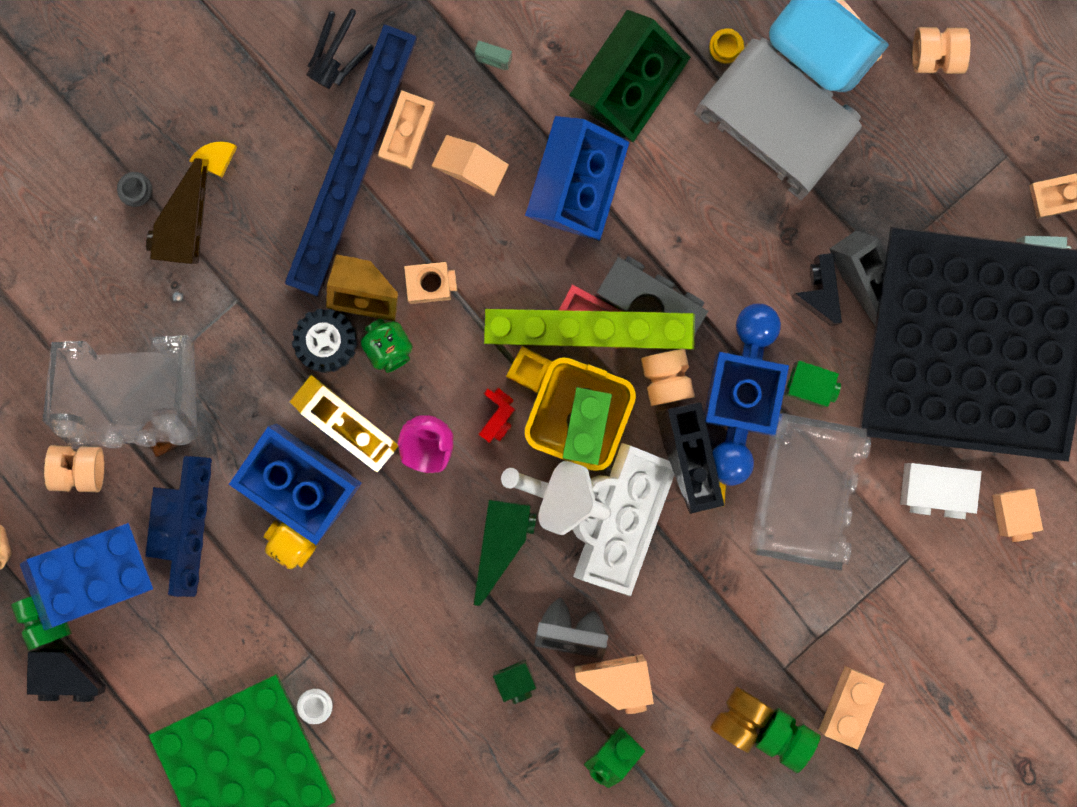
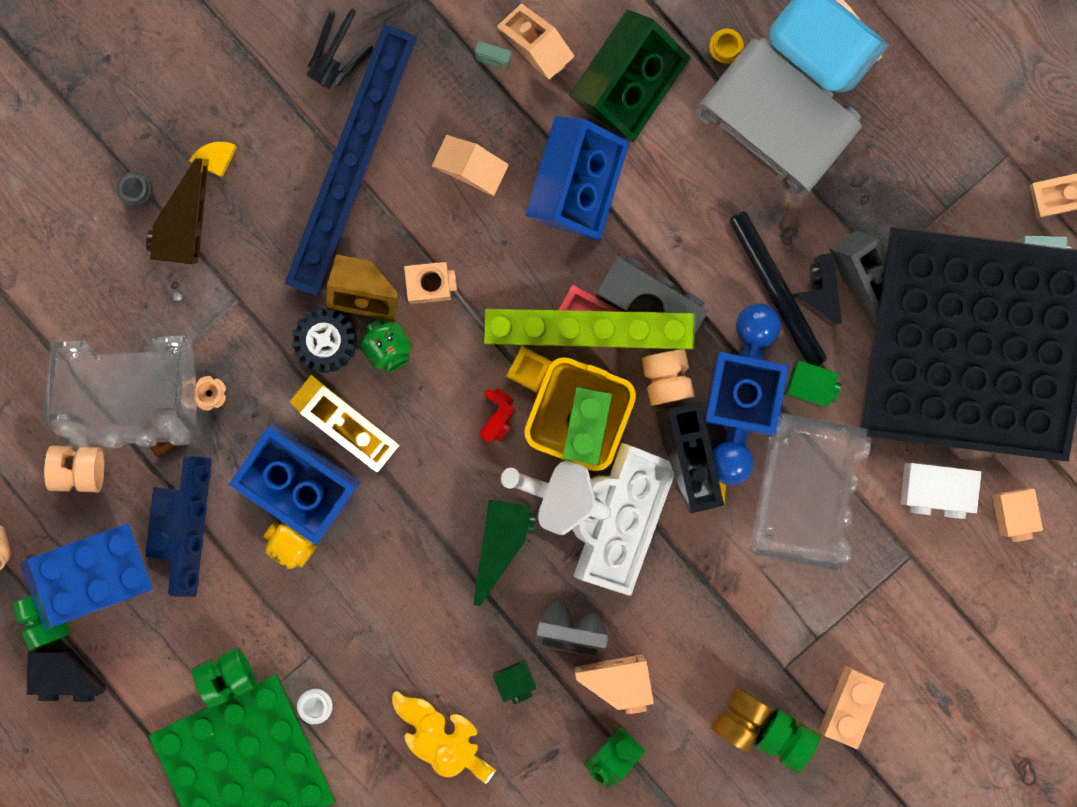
light nougat plate [378,90,435,169] -> none
dark pink hair [397,415,454,473] -> none
light nougat wheel [912,27,970,74] -> none
none -> light nougat plate [192,376,226,411]
none -> green wheel [192,647,257,709]
none -> yellow piece [392,691,496,784]
none -> light nougat slope [496,3,574,79]
none -> black axle [730,211,827,366]

